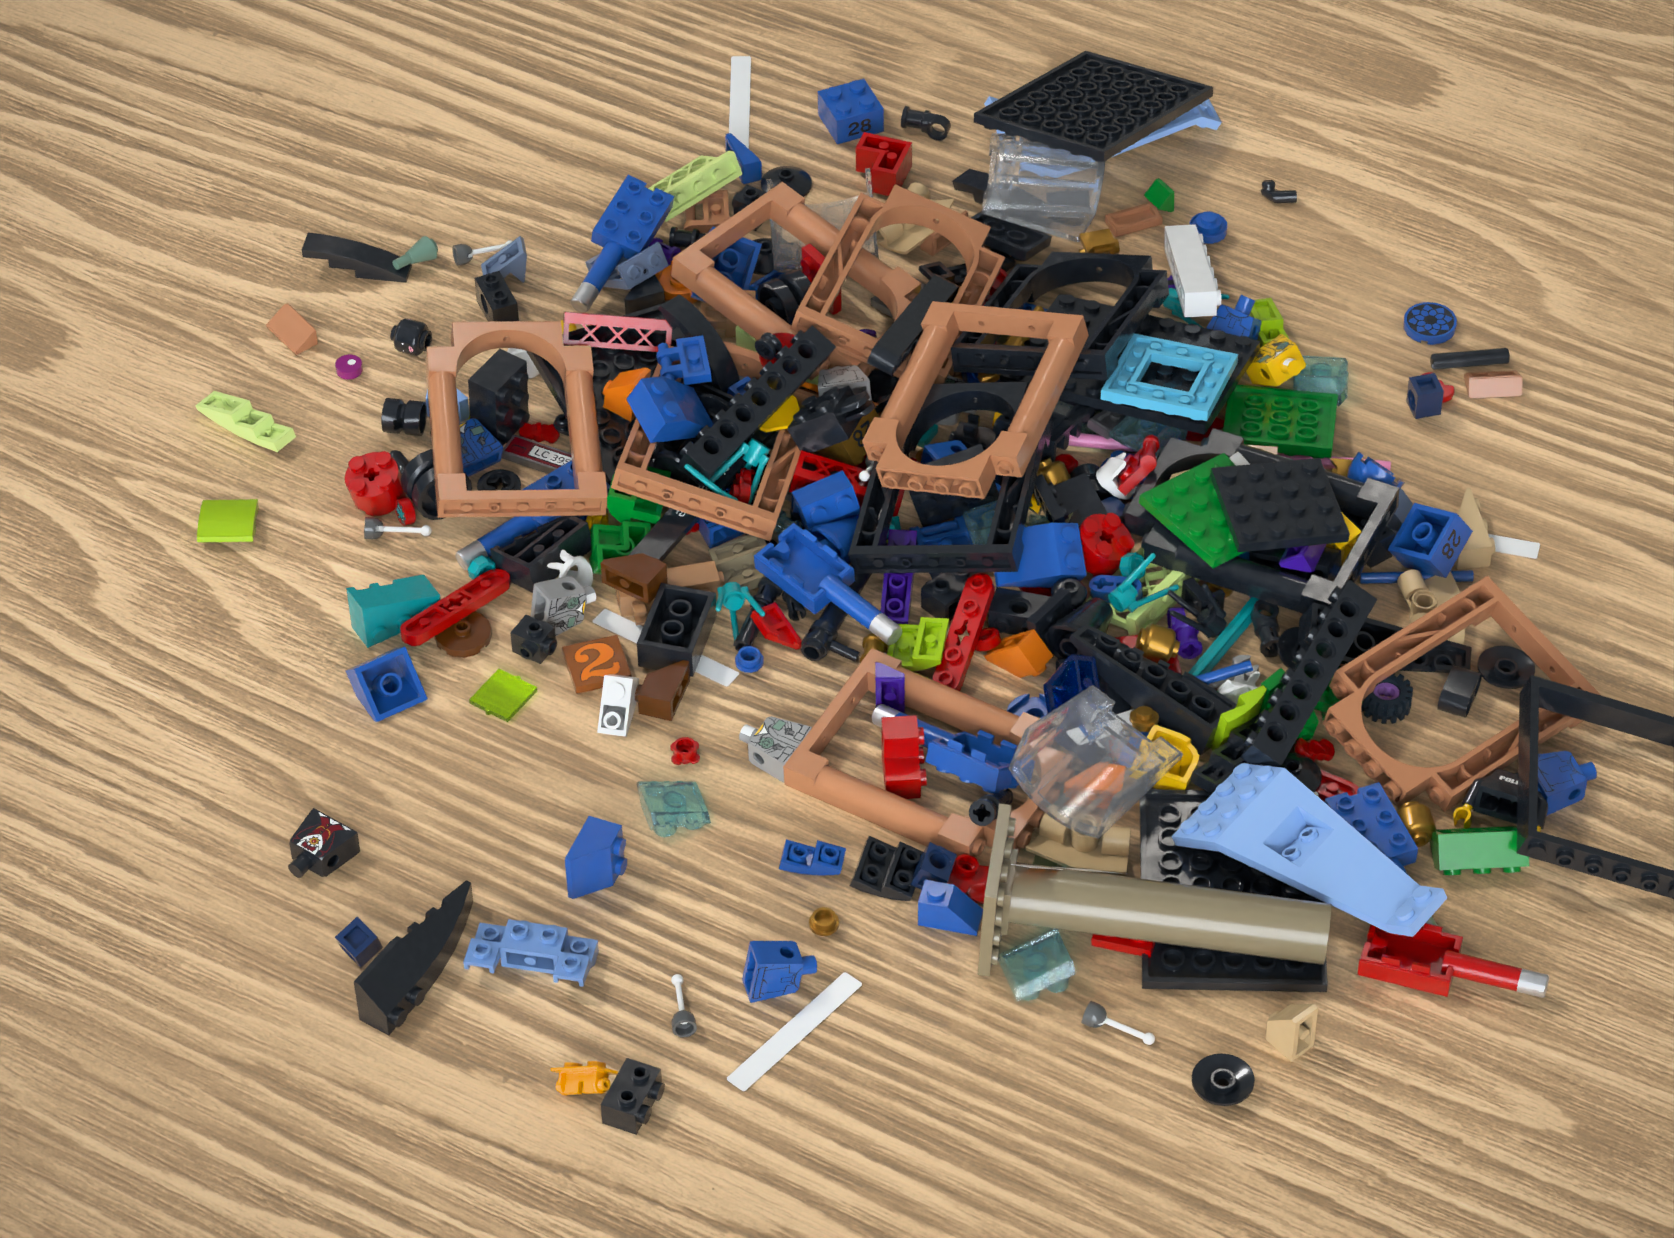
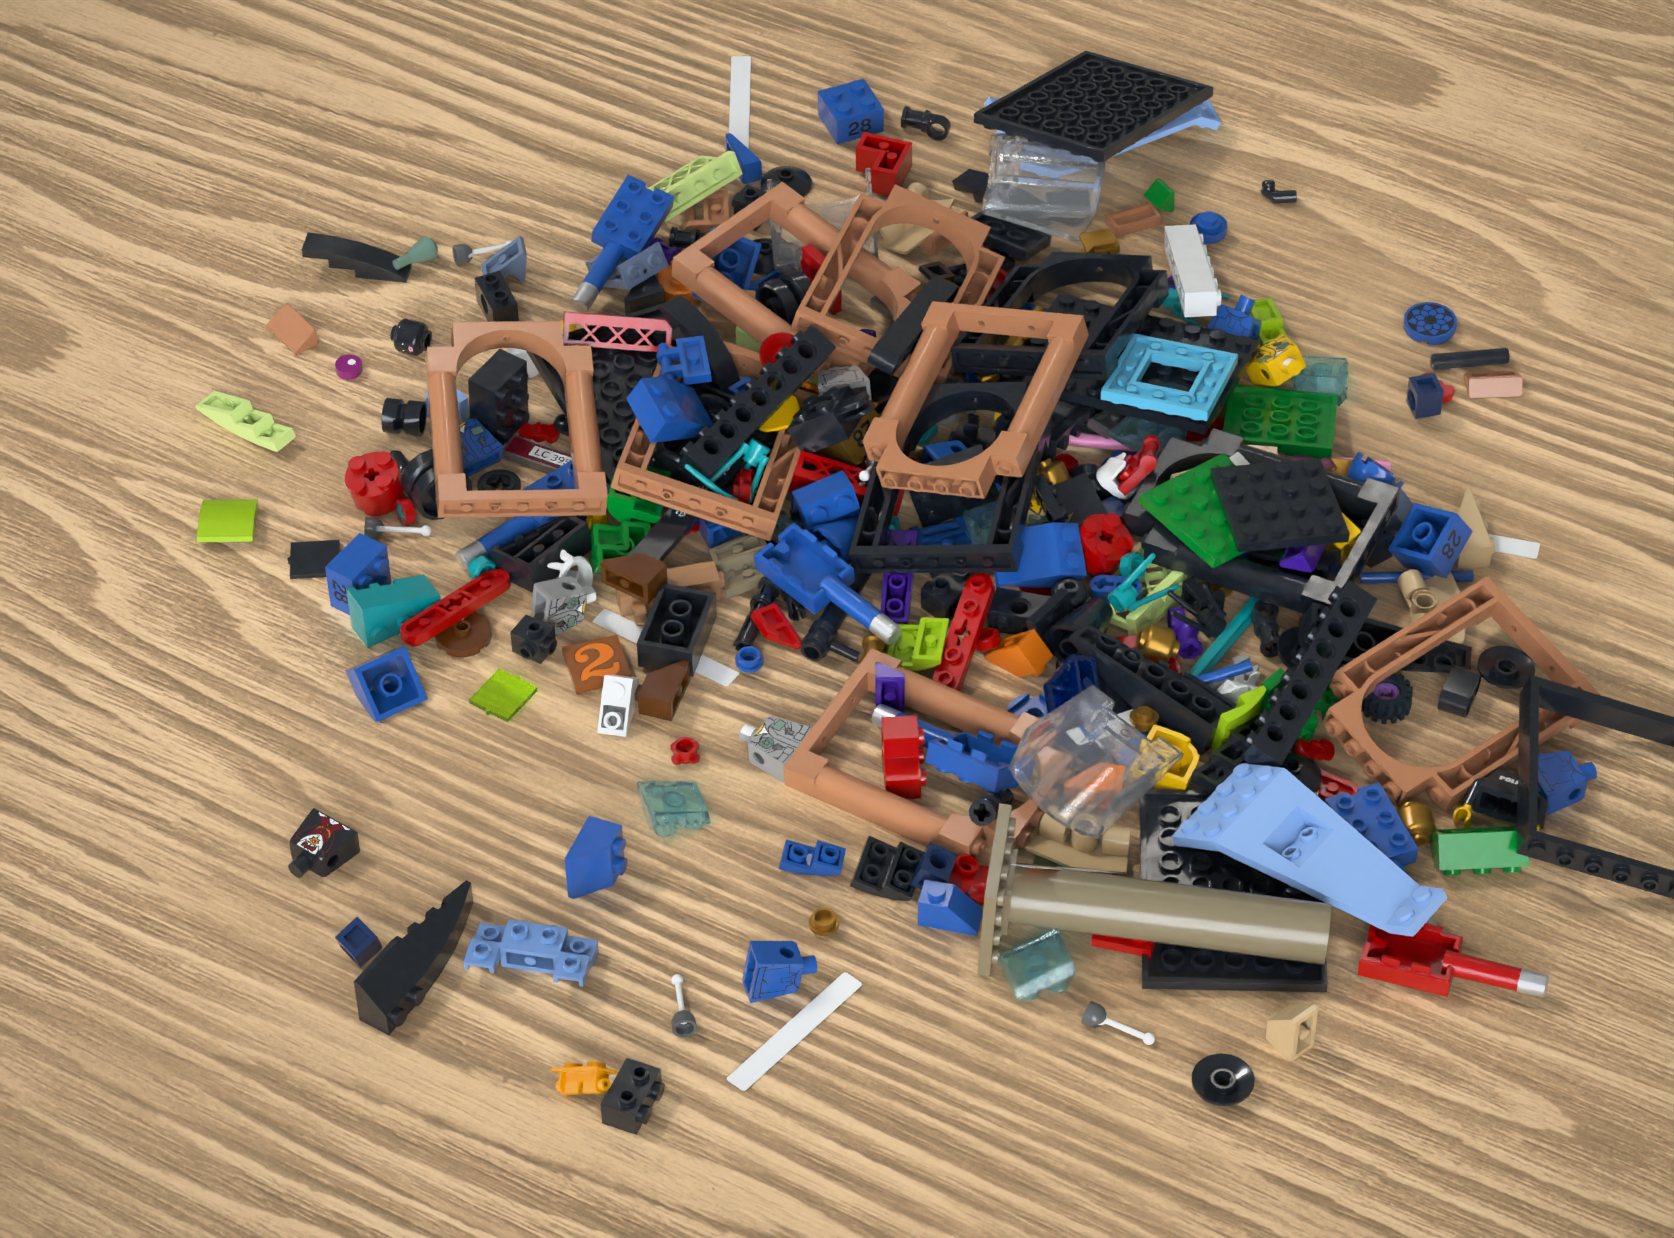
orange slope [603,368,651,422] -> none
teal plant [715,582,765,641] -> none
black bush [755,332,782,360] -> none
none -> black piece [287,540,340,579]
none -> blue brick [325,533,392,615]

